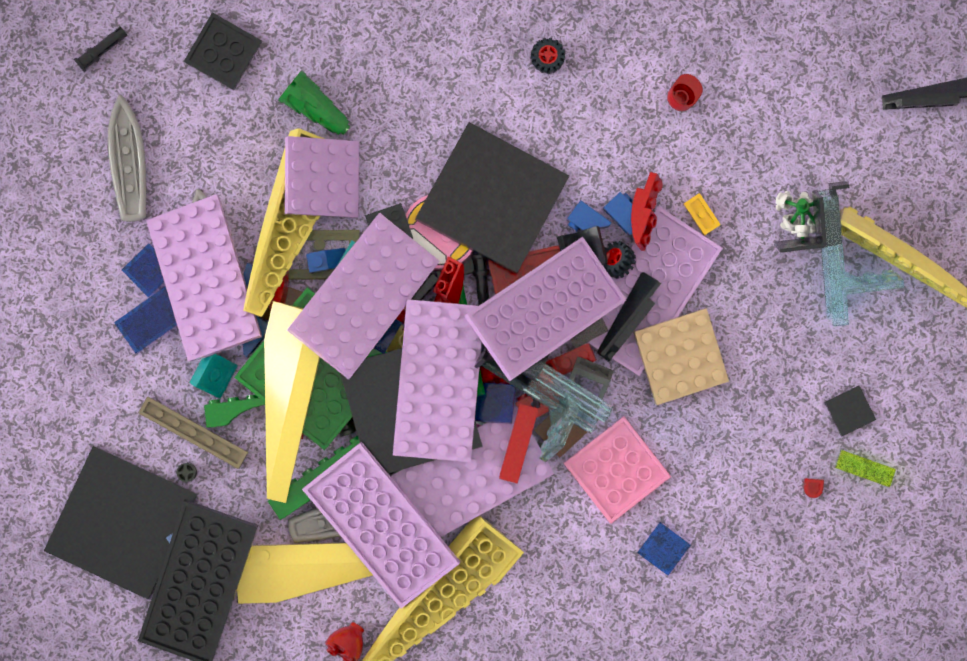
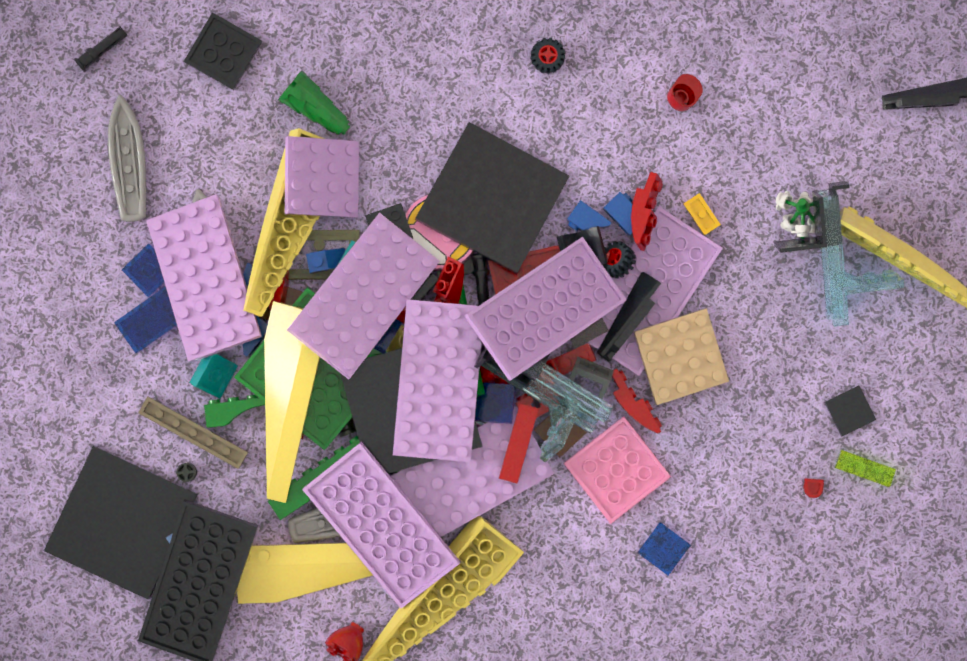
none -> red slope [612,368,662,434]

